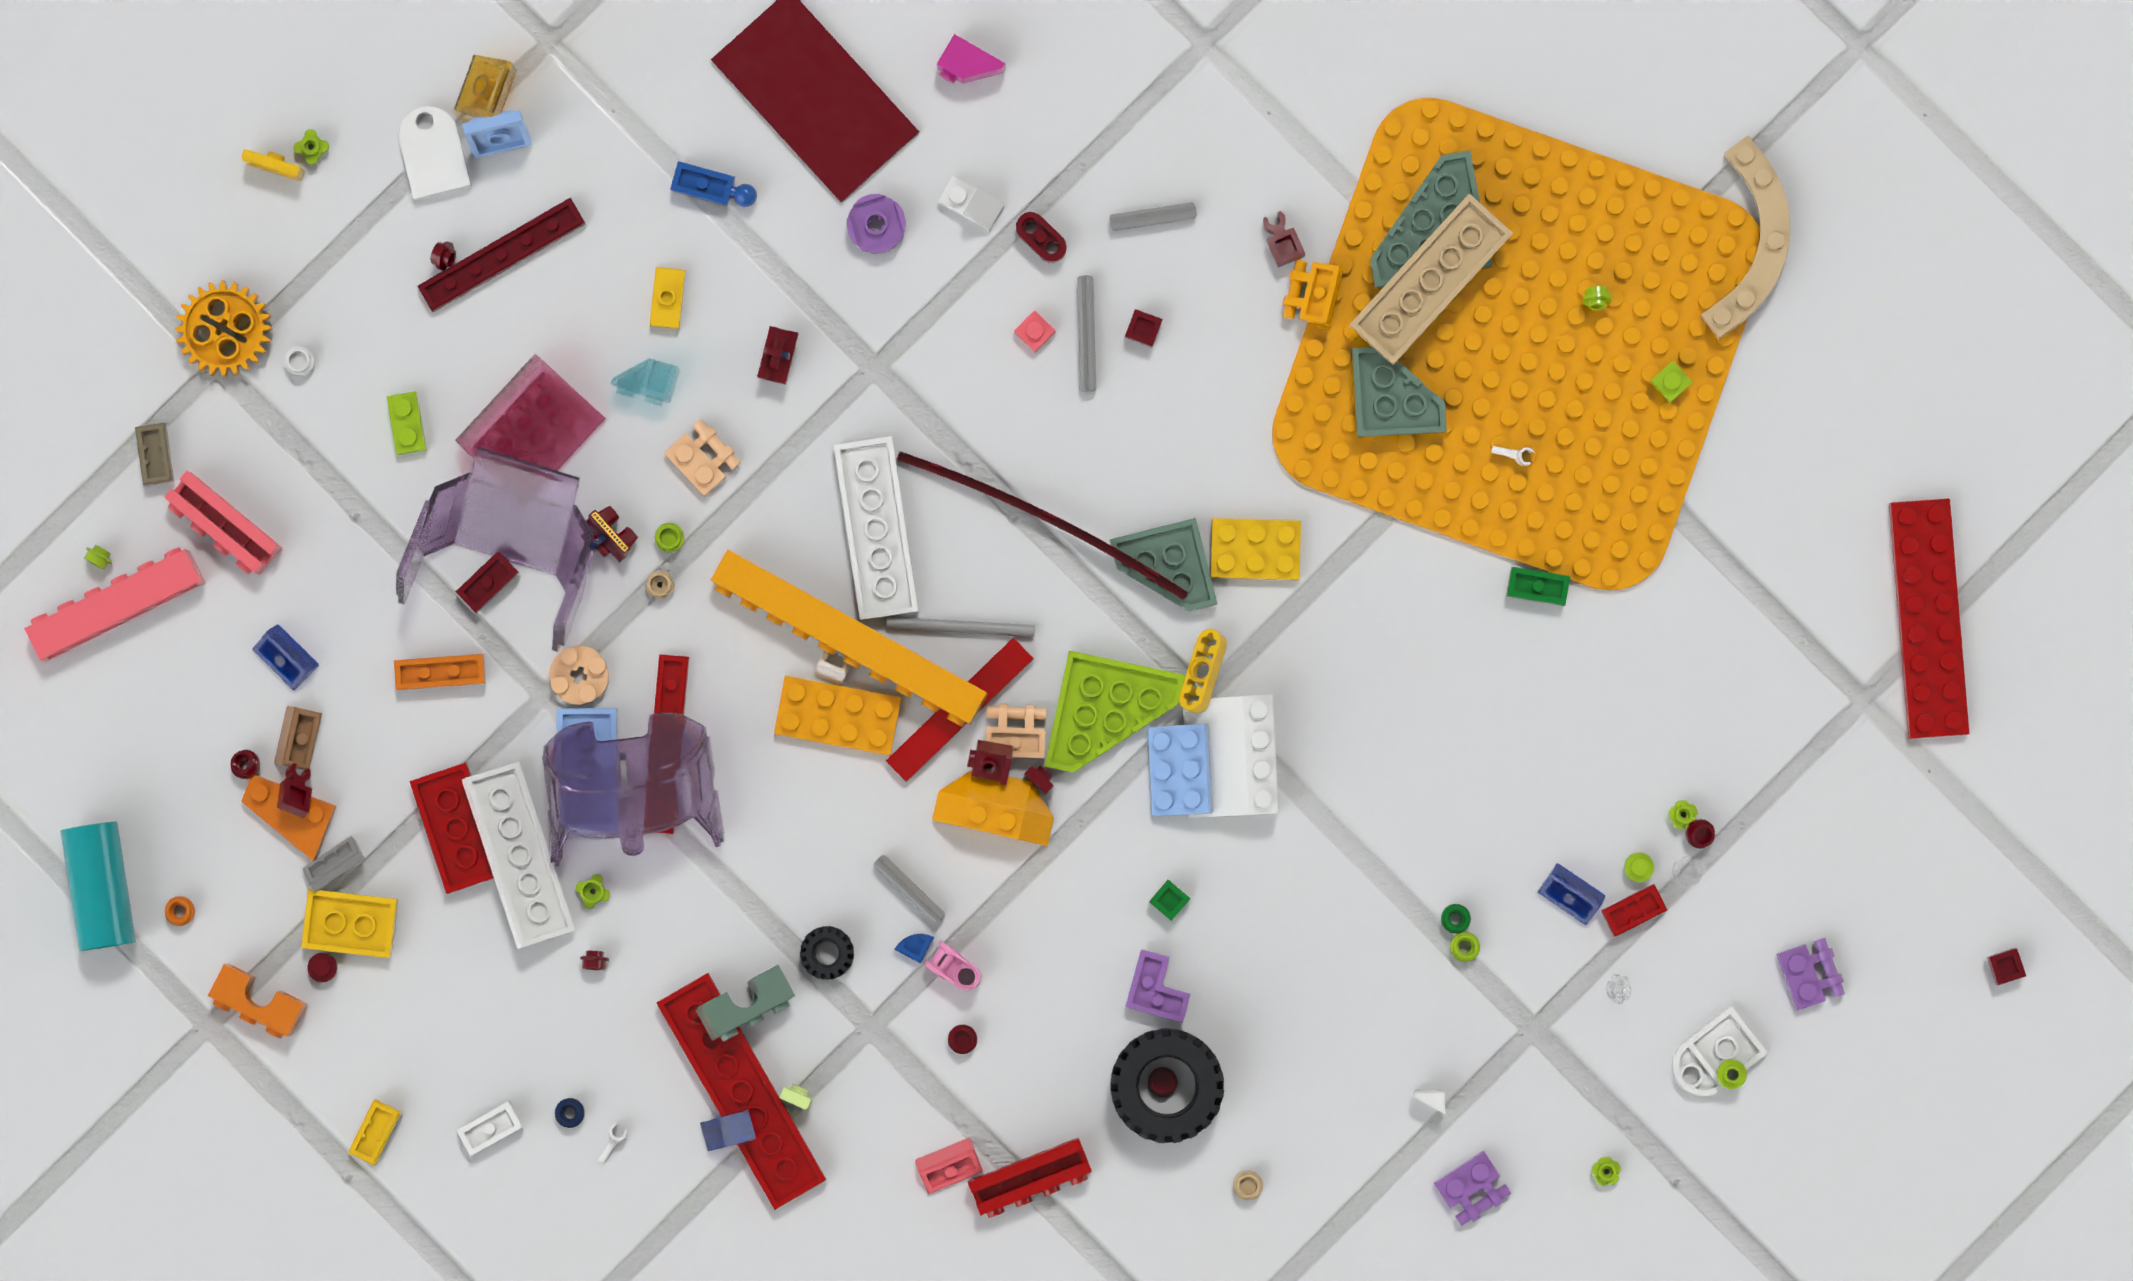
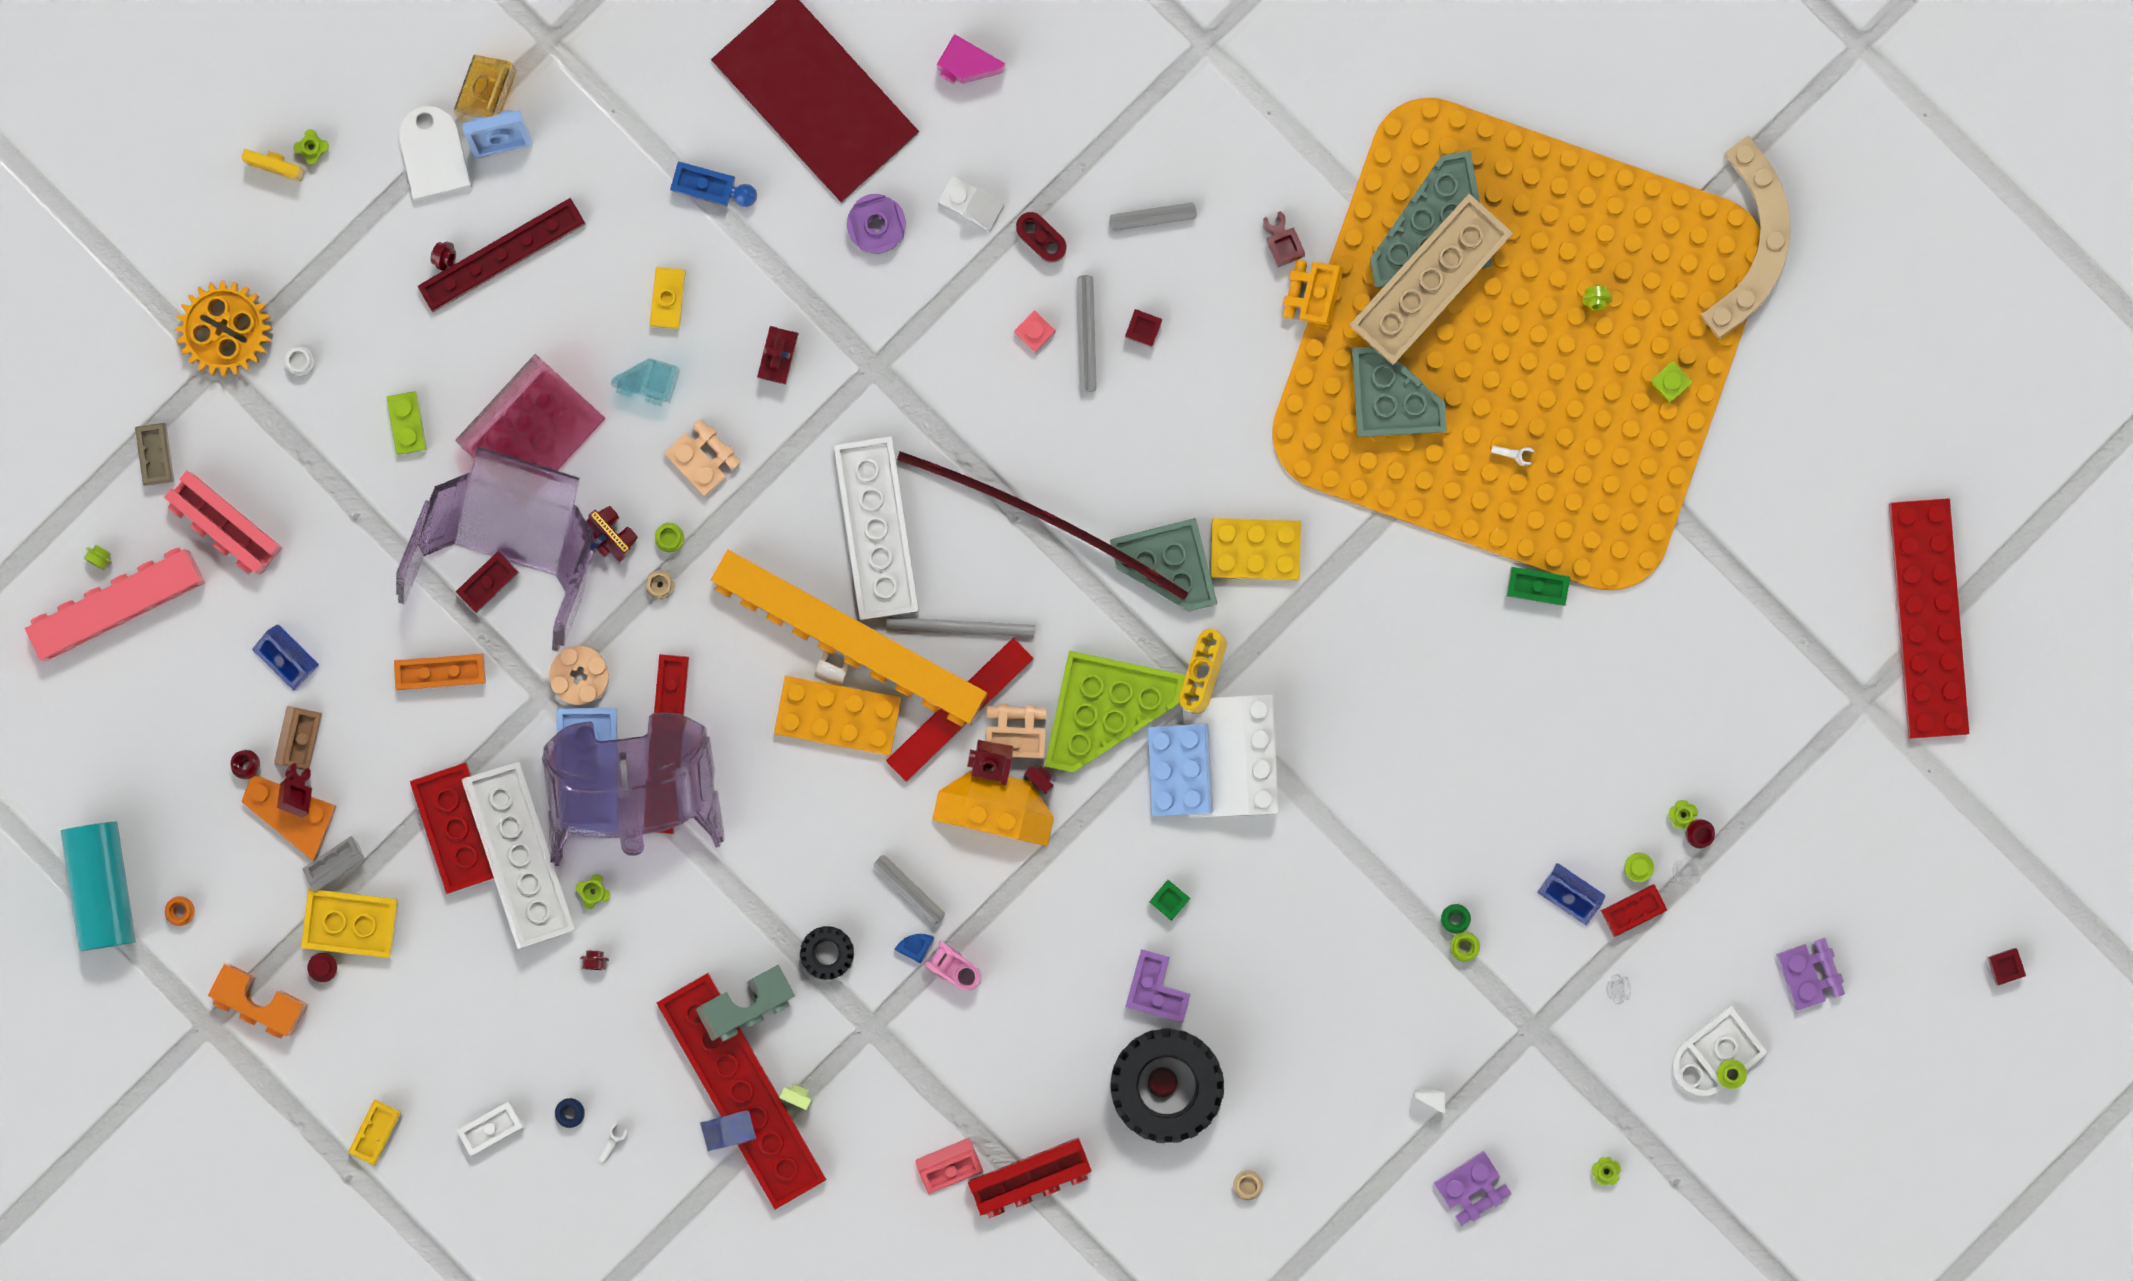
dark red plate [948,1024,977,1054] -> none

